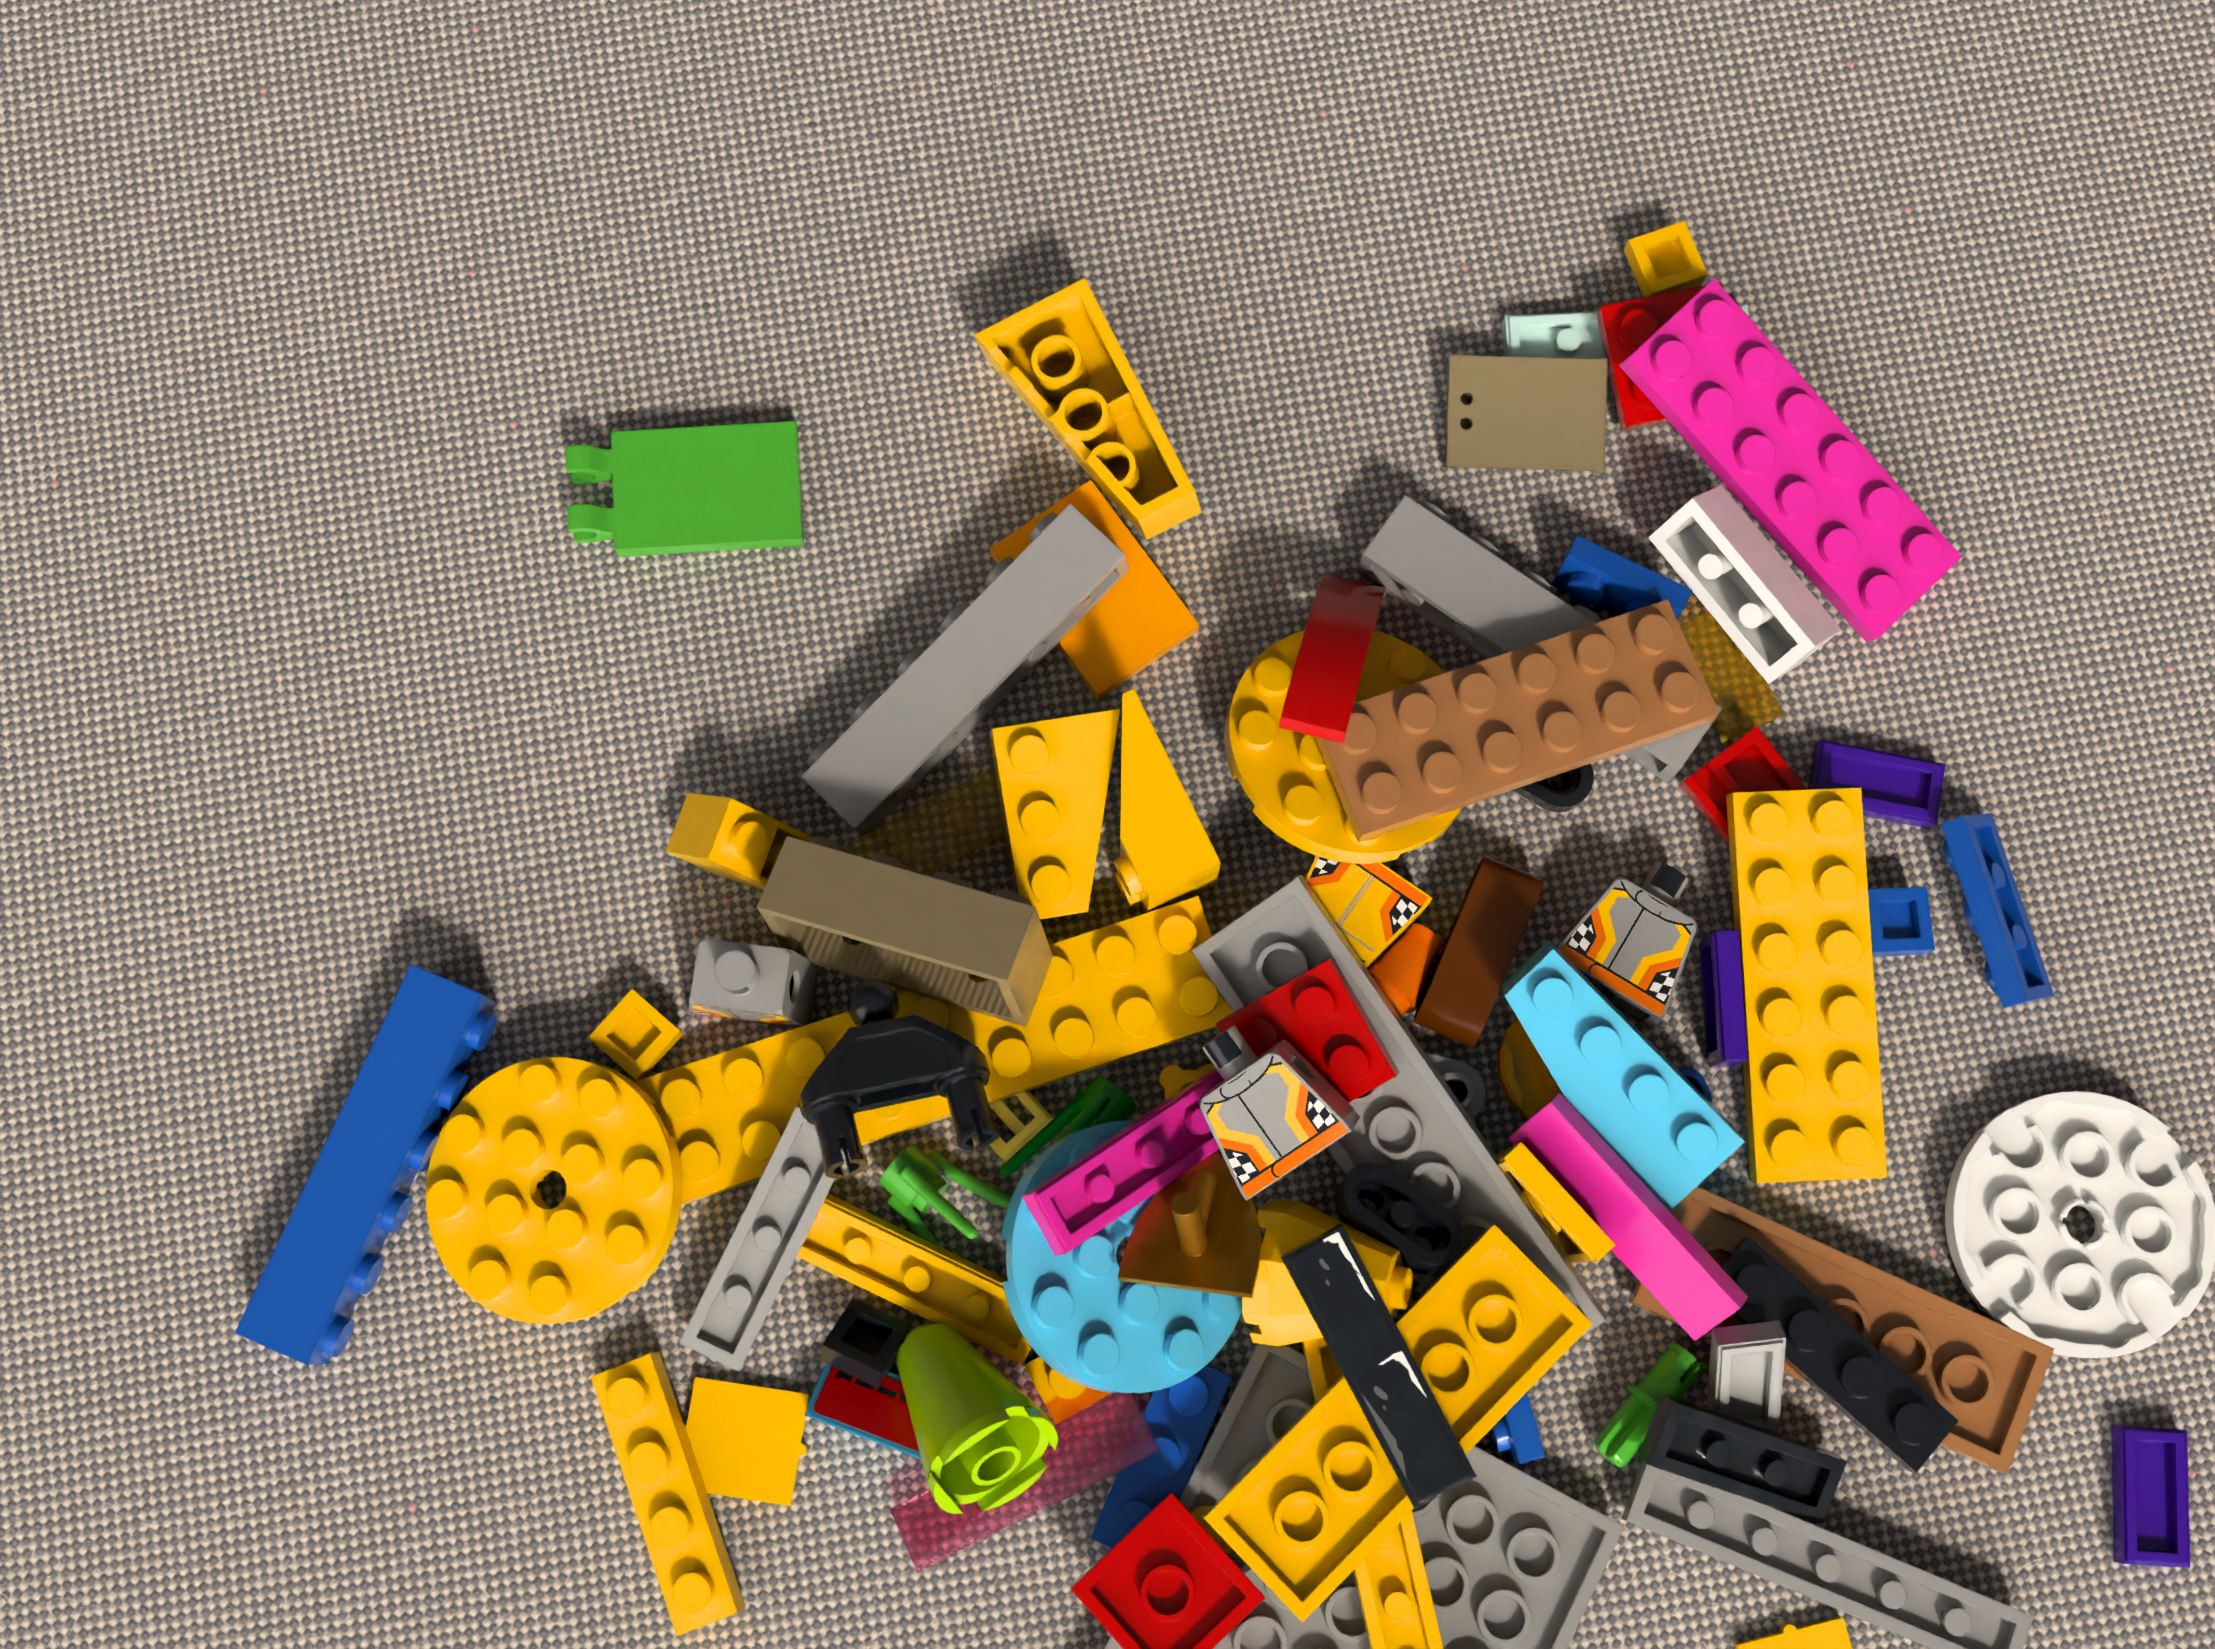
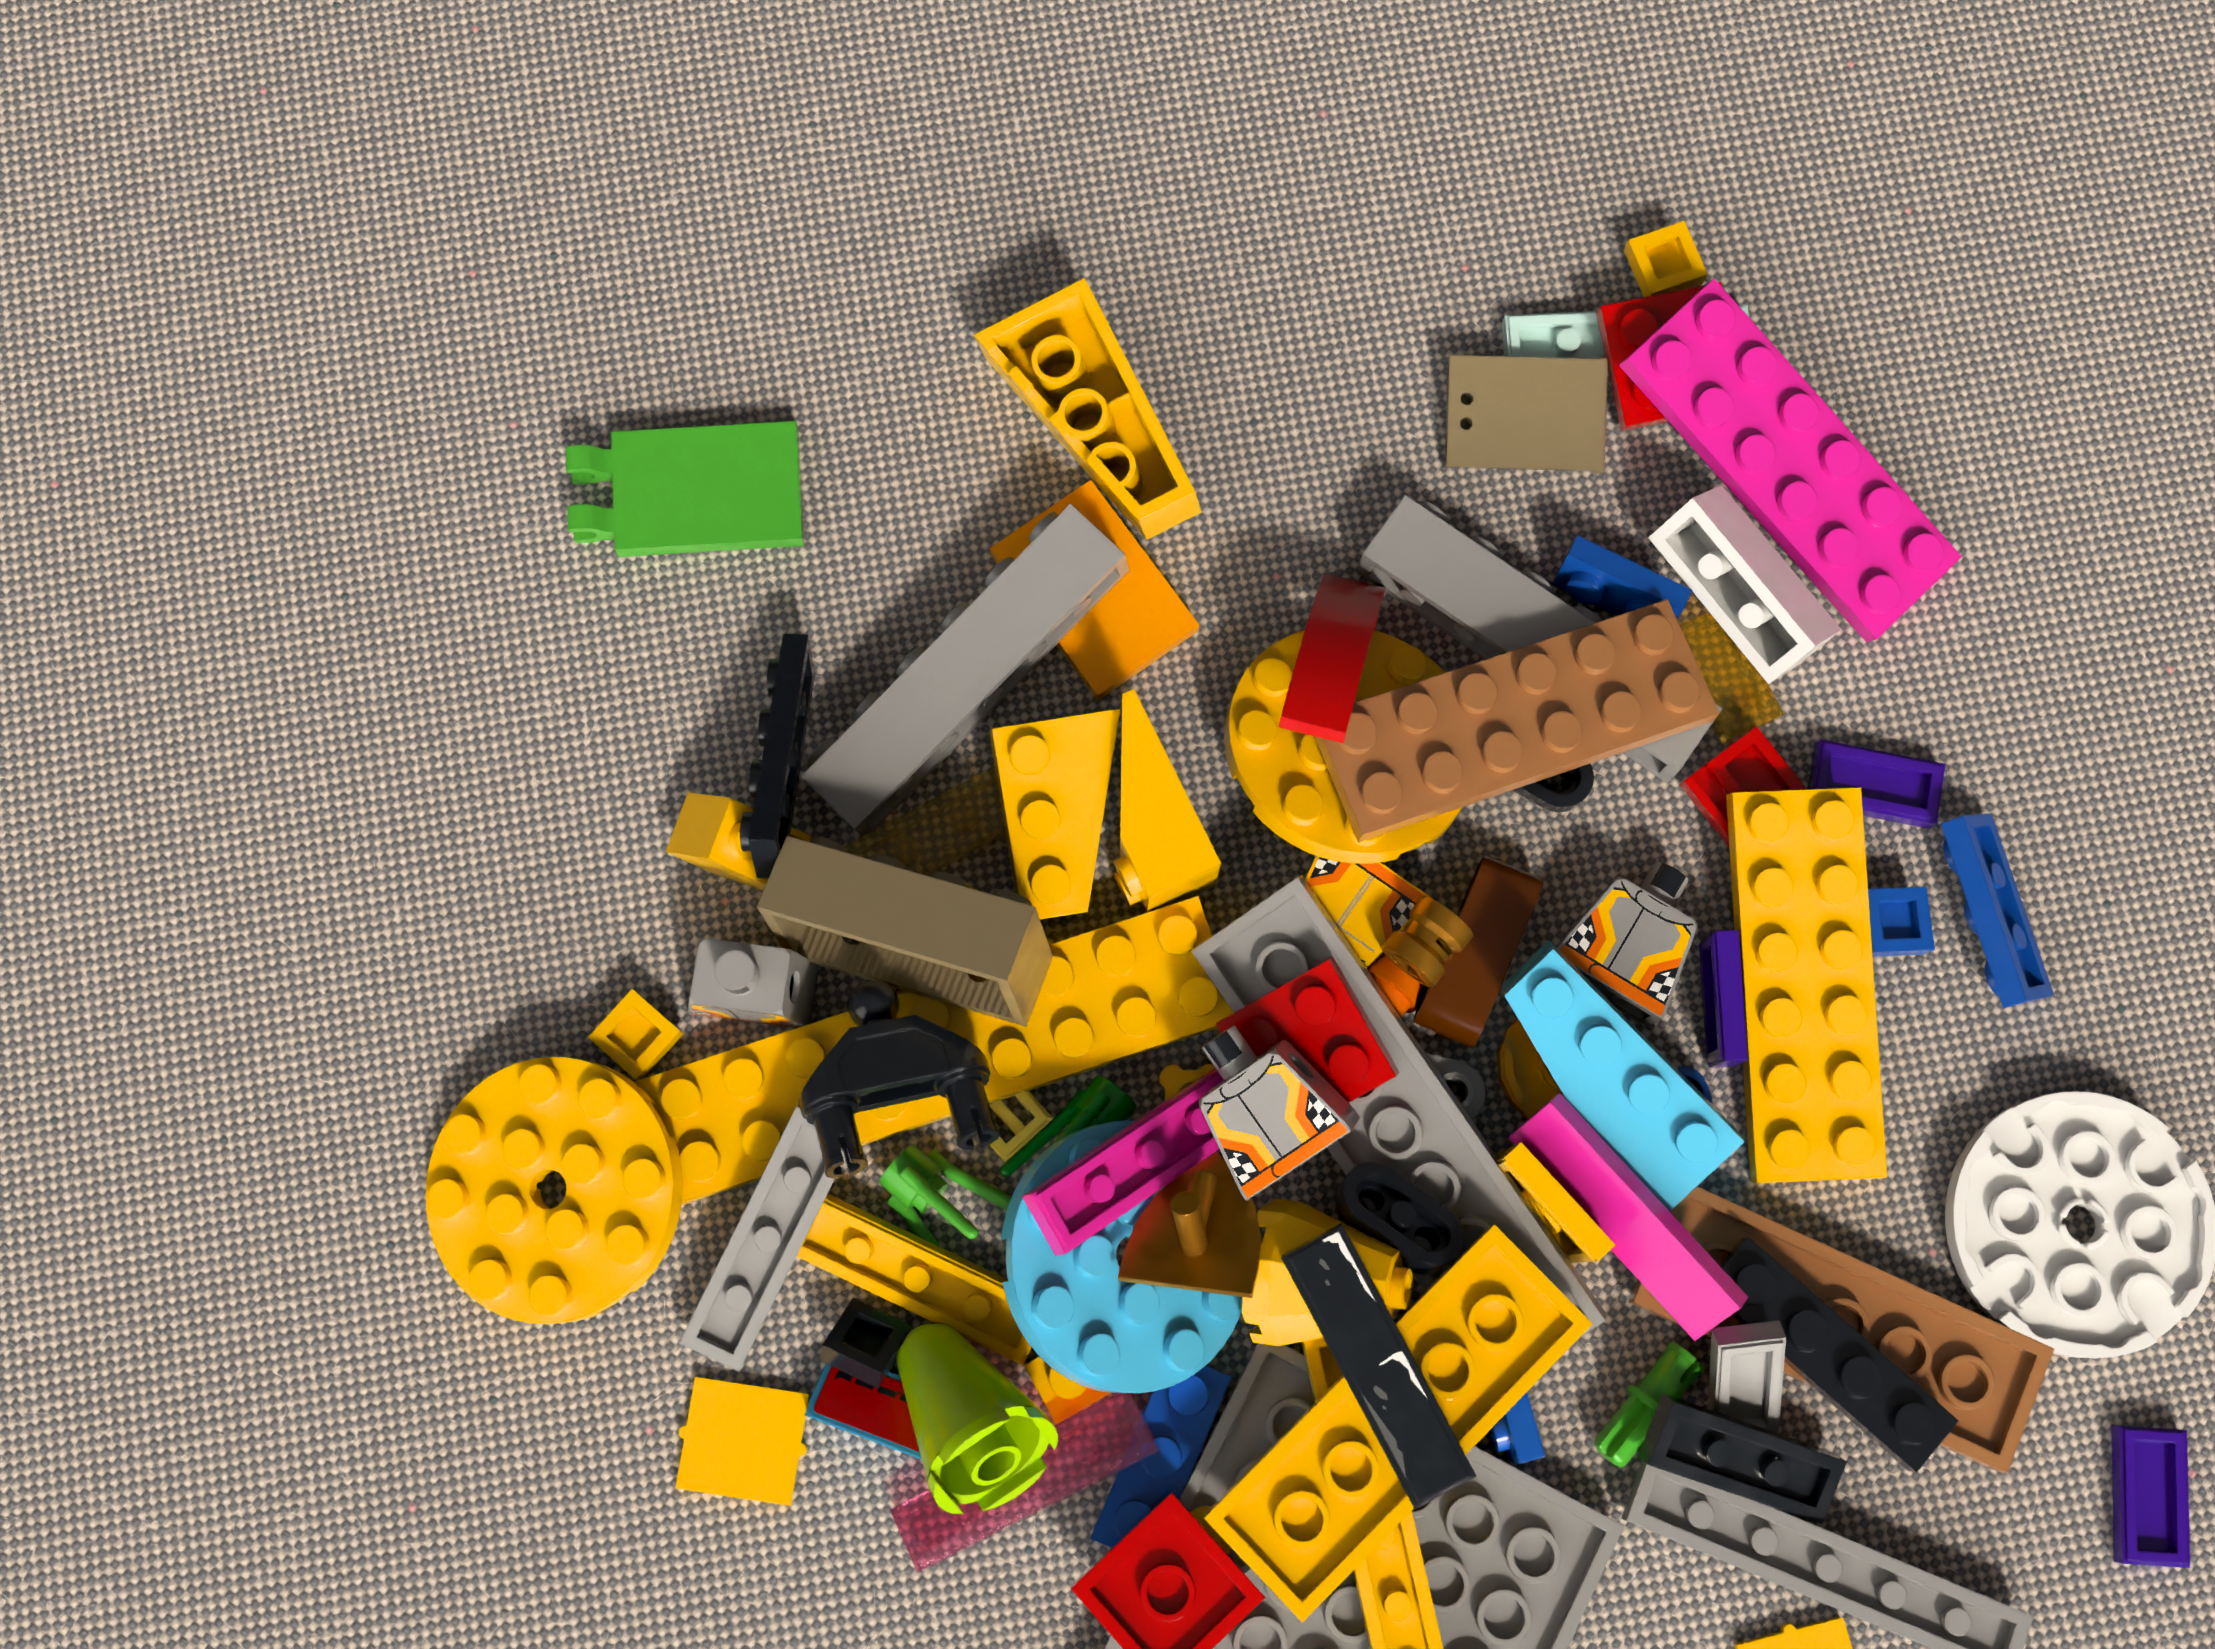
blue brick [235,964,497,1365] -> none
yellow plate [591,1351,746,1636] -> none
none -> black plate [740,634,815,878]
none -> pearl gold wheel [1381,896,1474,988]

